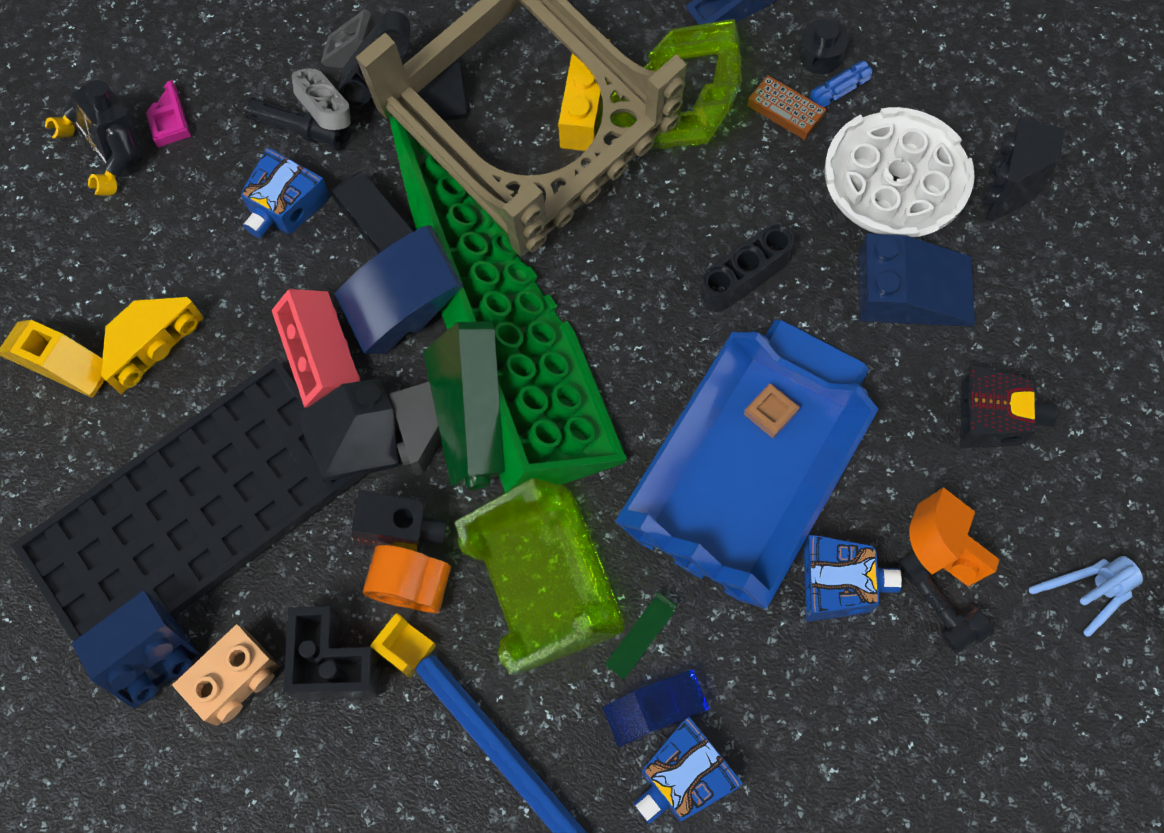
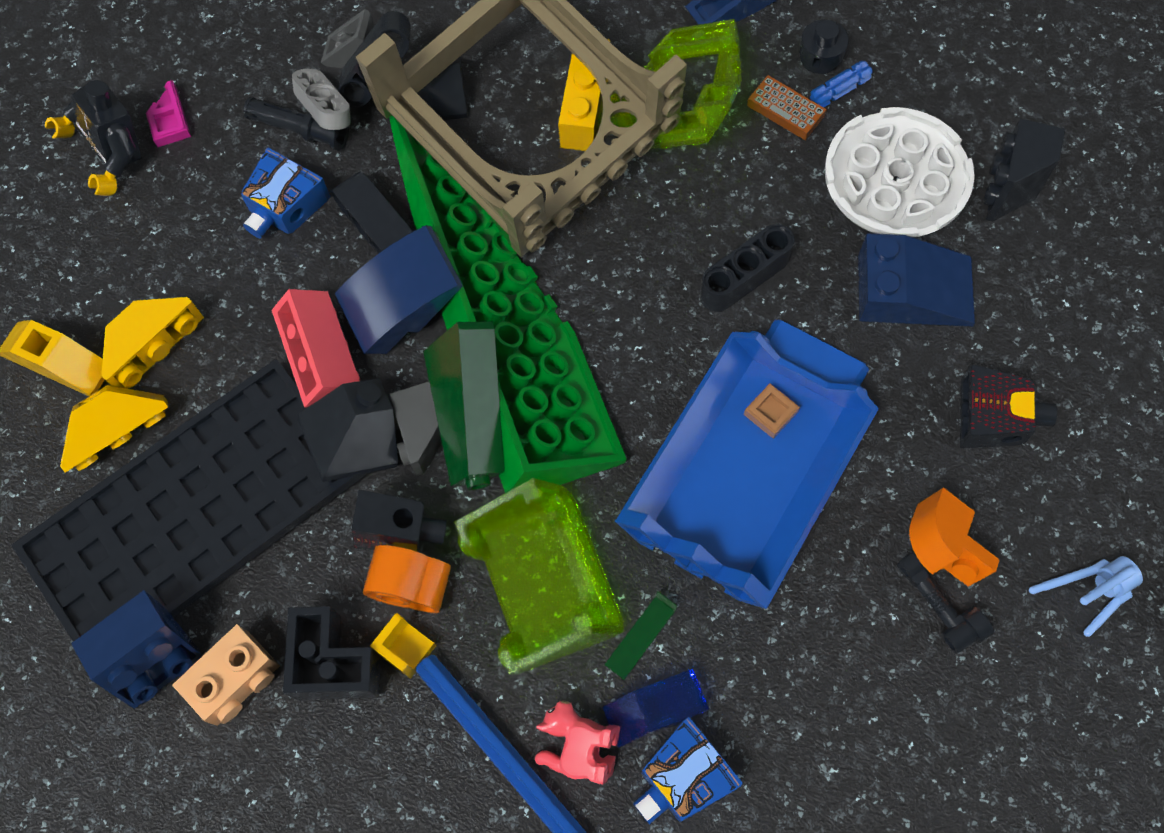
torso [803,535,901,621] -> none
none -> yellow slope [60,385,168,473]
none -> coral animal [535,700,620,785]

